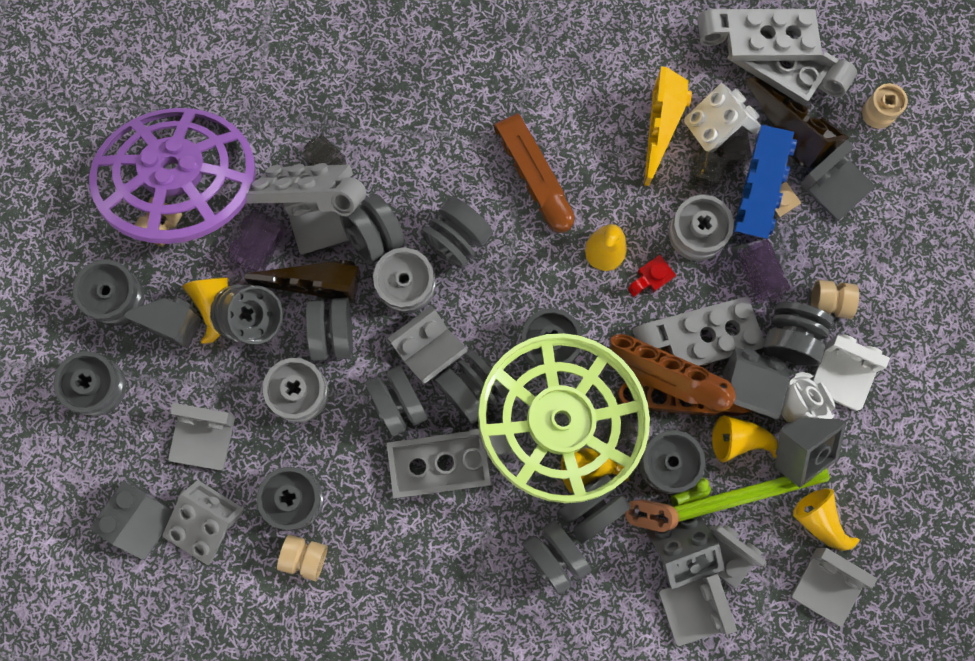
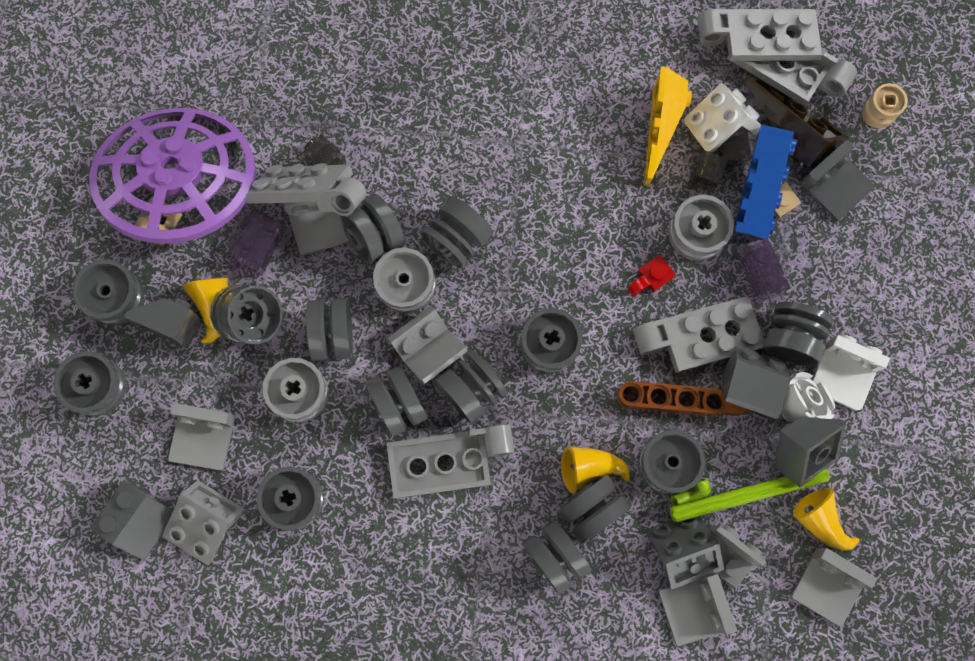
dark brown wedge [244,260,361,303] -> none
tan wheel [277,534,328,581] -> none
yellowish green dish [478,333,650,503] -> none
dark orange piece [493,113,575,233] -> none
yellow hat [585,224,627,271] -> none
clear smoke brick [597,415,638,449] -> none
dark orange piece [607,334,736,412] -> none
nougat beam [625,499,679,532] -> none
yellow hat [712,415,779,463] -> none
tan wheel [811,279,859,319] -> none

